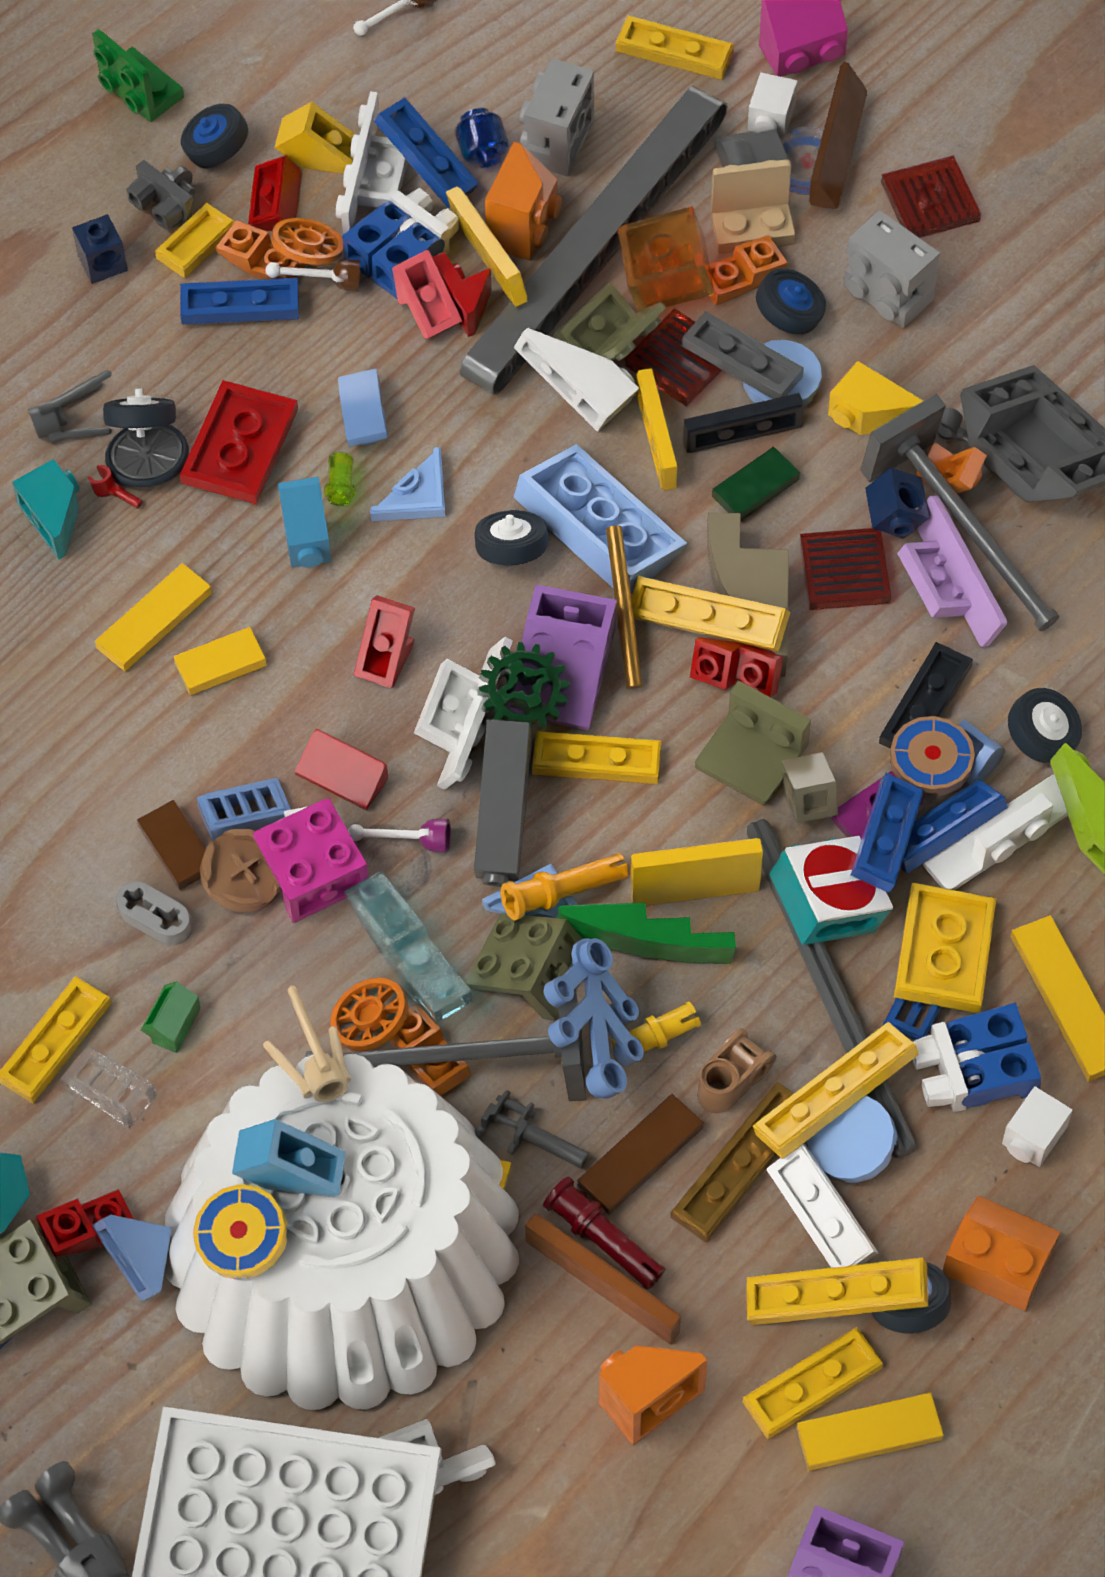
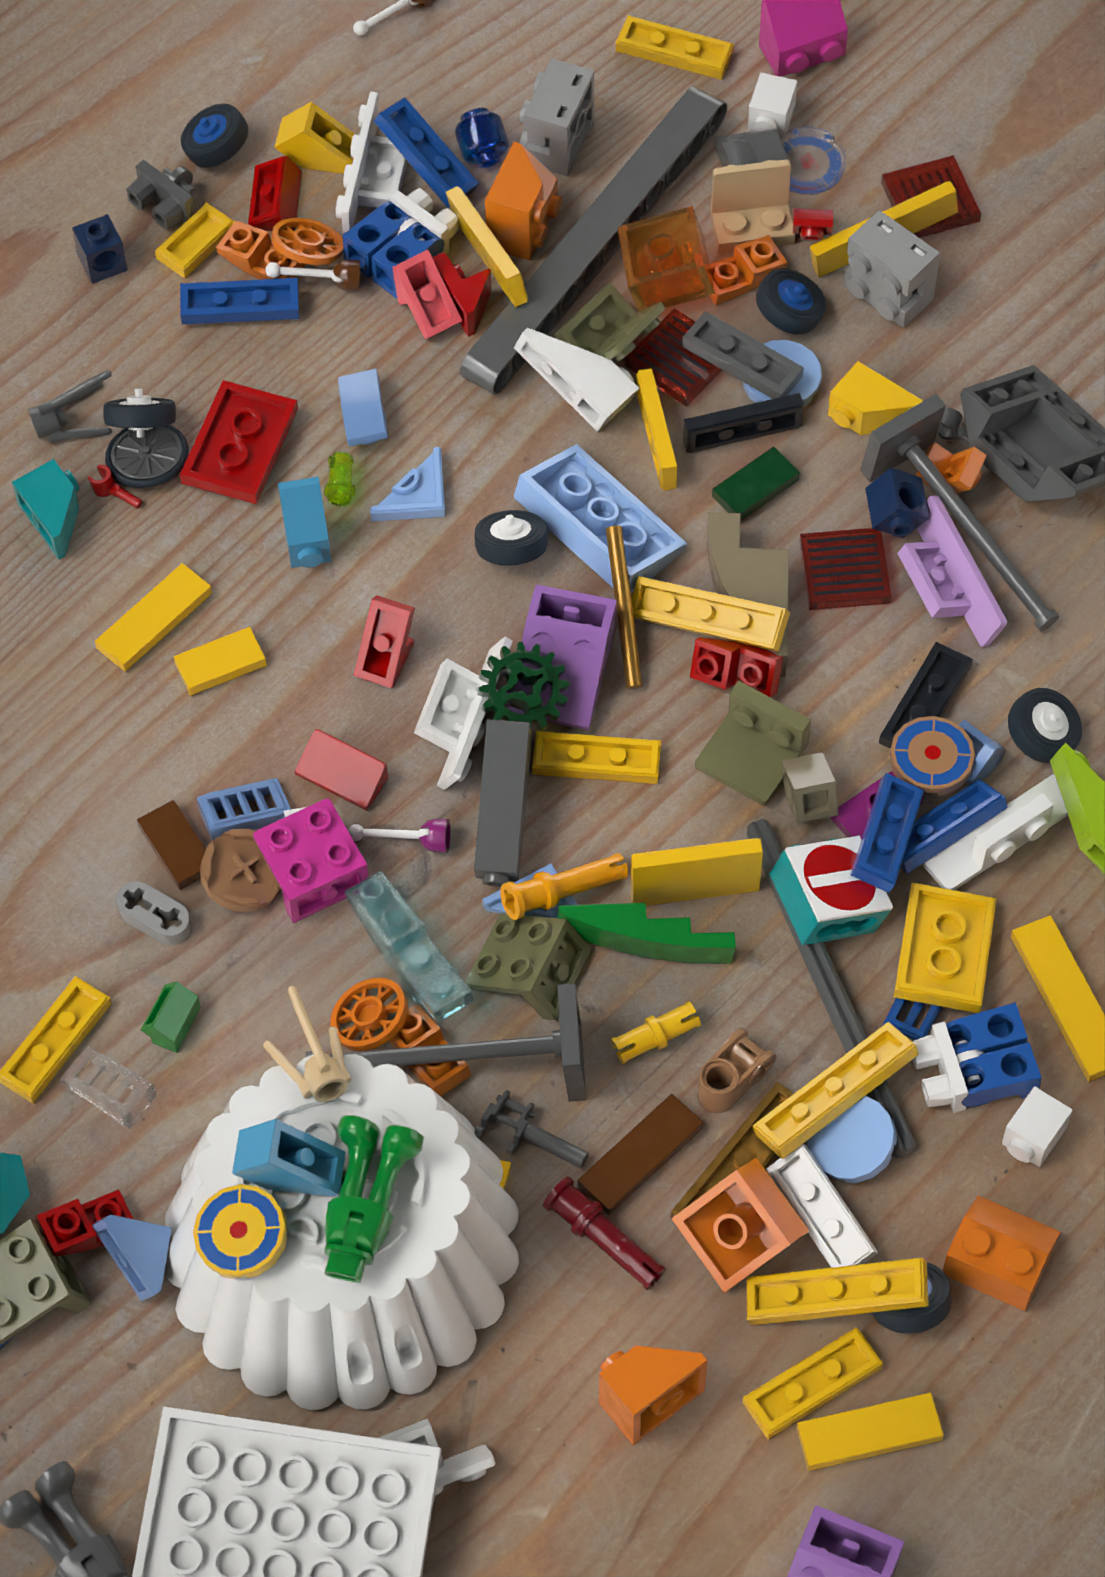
green bracket [92,29,184,122] -> none
dark orange tile [525,1213,681,1345] -> none
medium blue plant [544,938,644,1099] -> none
reddish brown slope [809,62,867,209] -> none
none -> green piece [324,1115,424,1283]
none -> orange slope [671,1157,809,1293]
none -> red slope [792,208,833,241]
none -> yellow tile [810,181,958,278]

